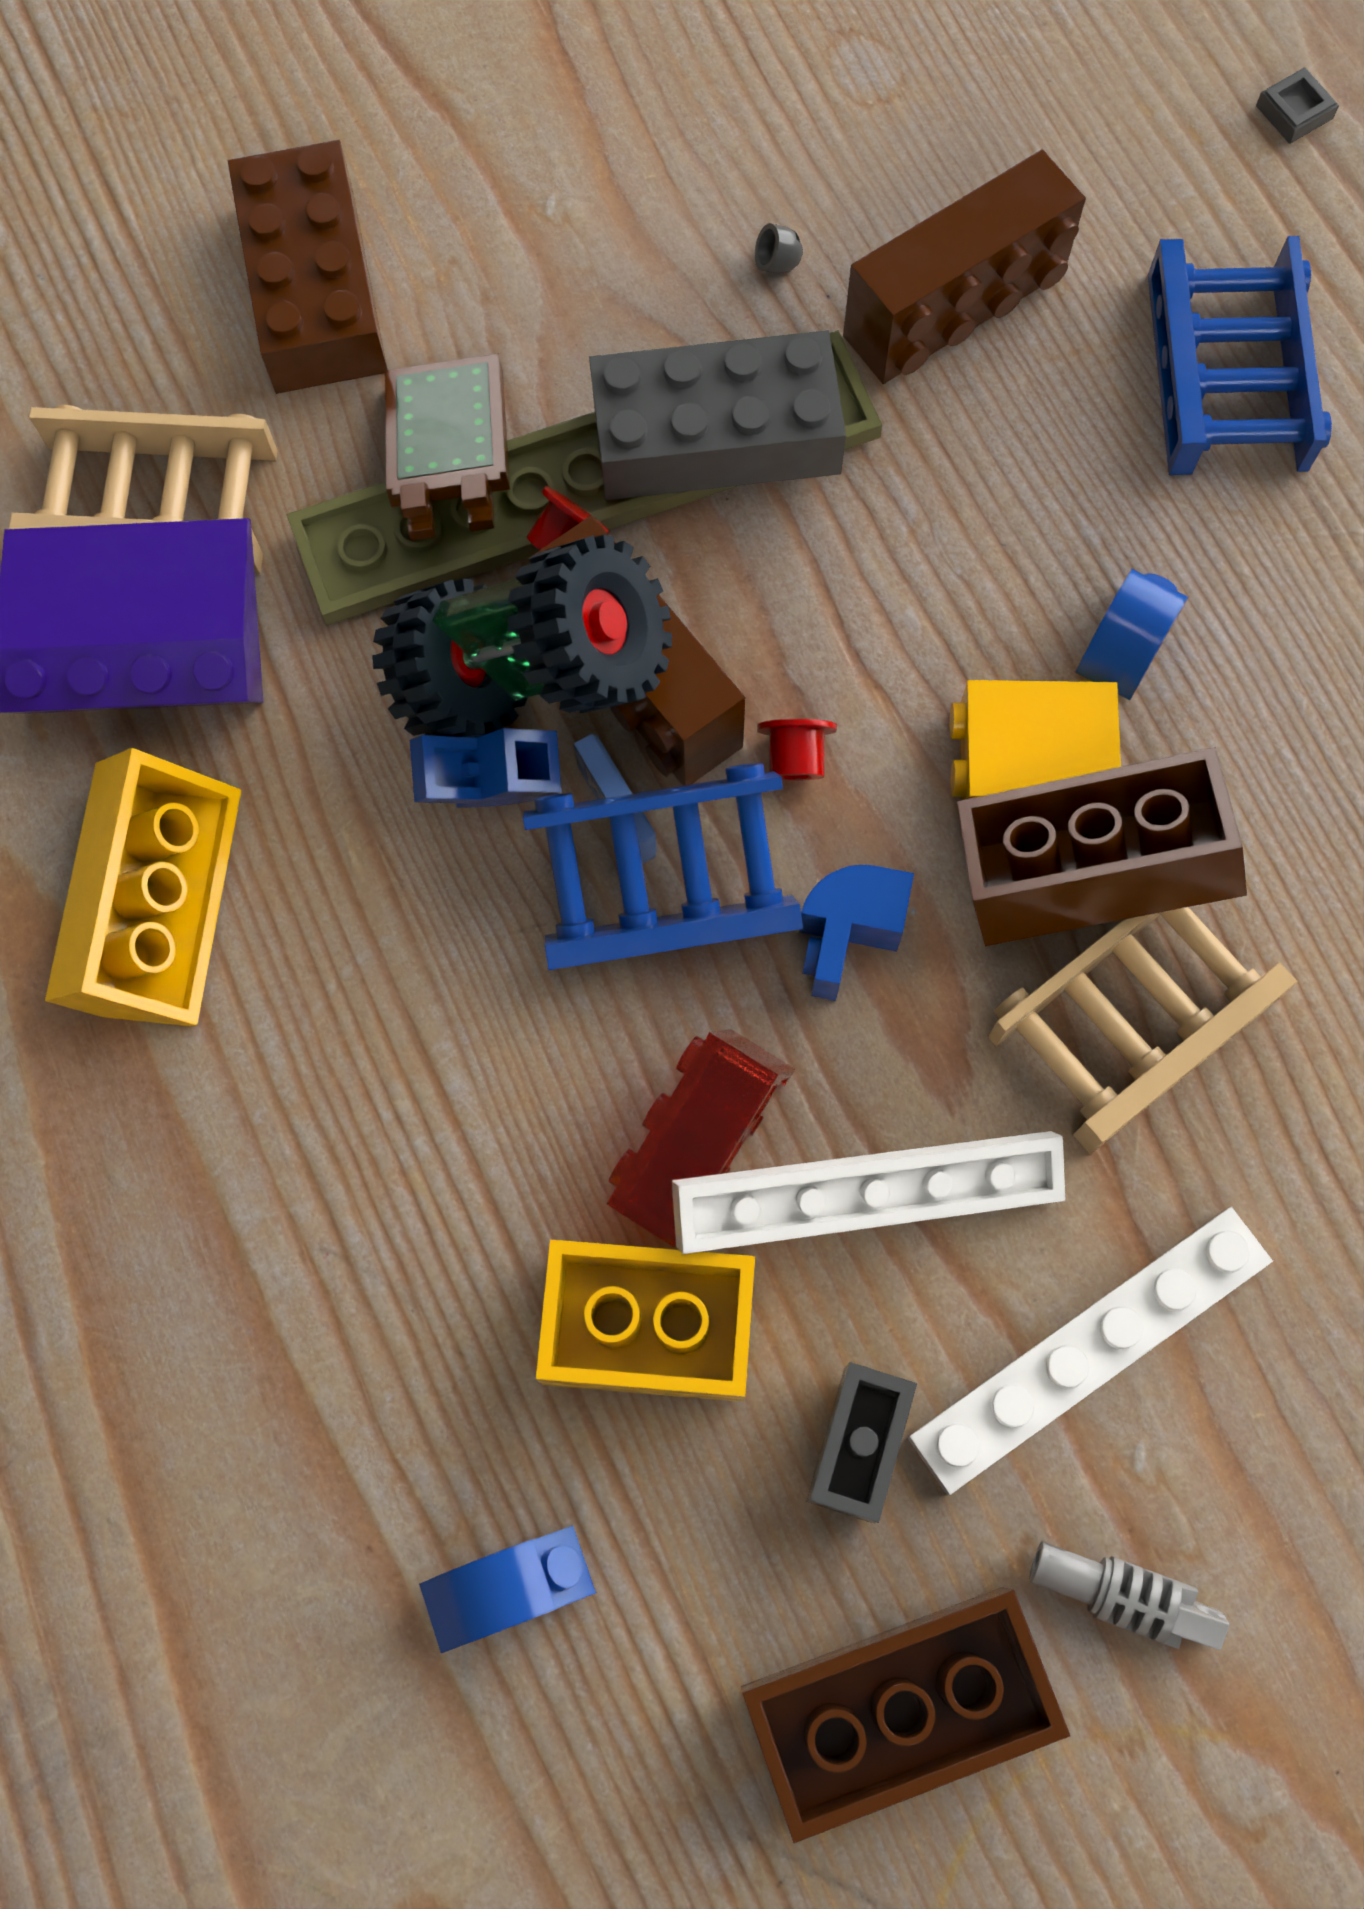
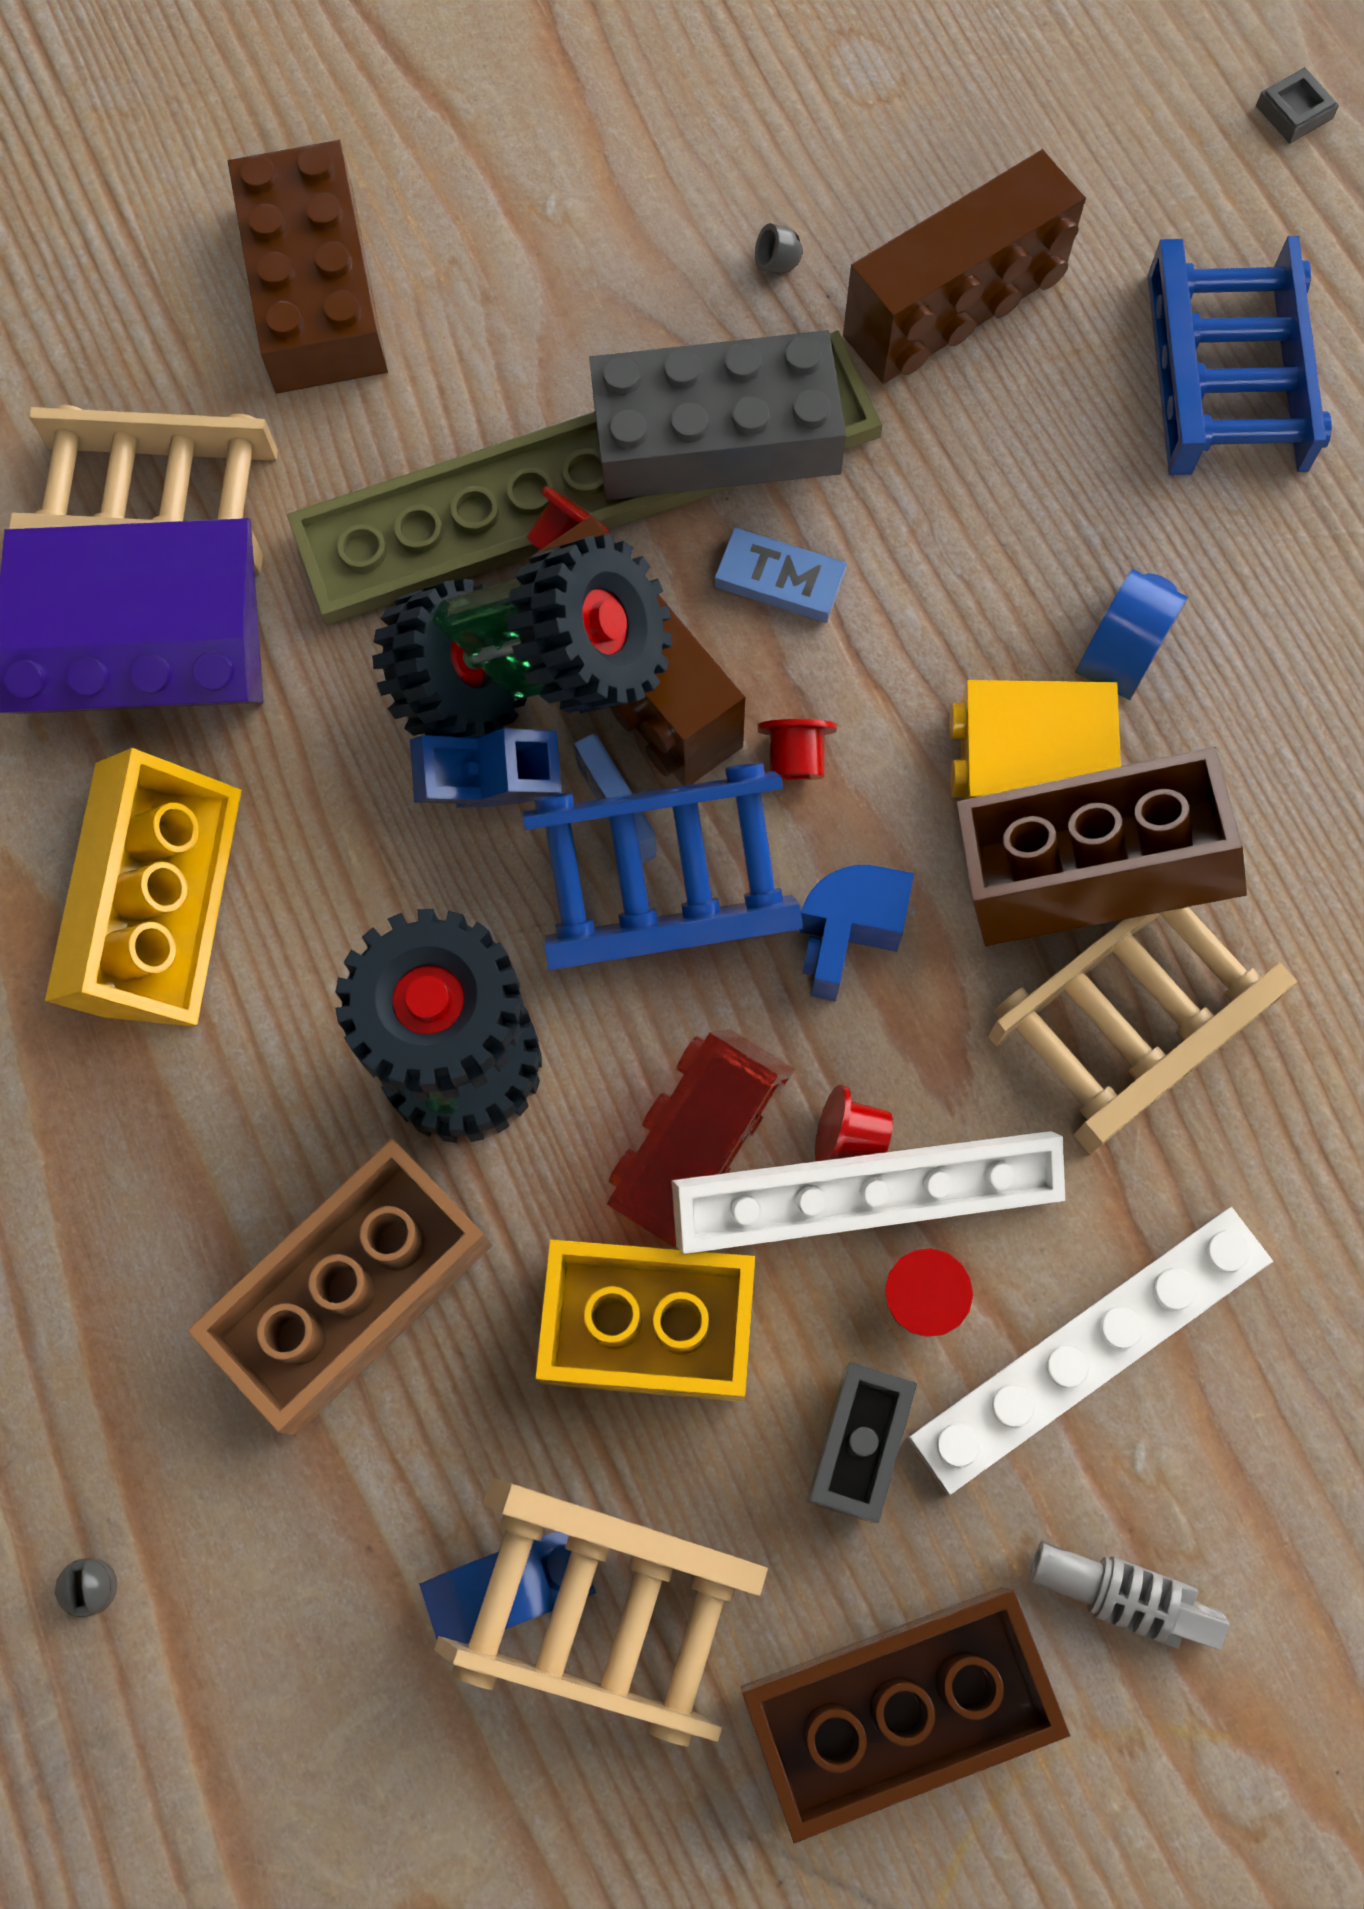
tile [385,353,510,541] -> none
none -> dark grey hinge [54,1558,117,1617]
none -> medium nougat brick [187,1138,493,1436]
none -> black plate [335,909,542,1143]
none -> tan fence [434,1477,768,1747]
none -> medium blue tile [715,527,847,623]
none -> red piece [815,1085,893,1162]
none -> red piece [884,1248,973,1337]

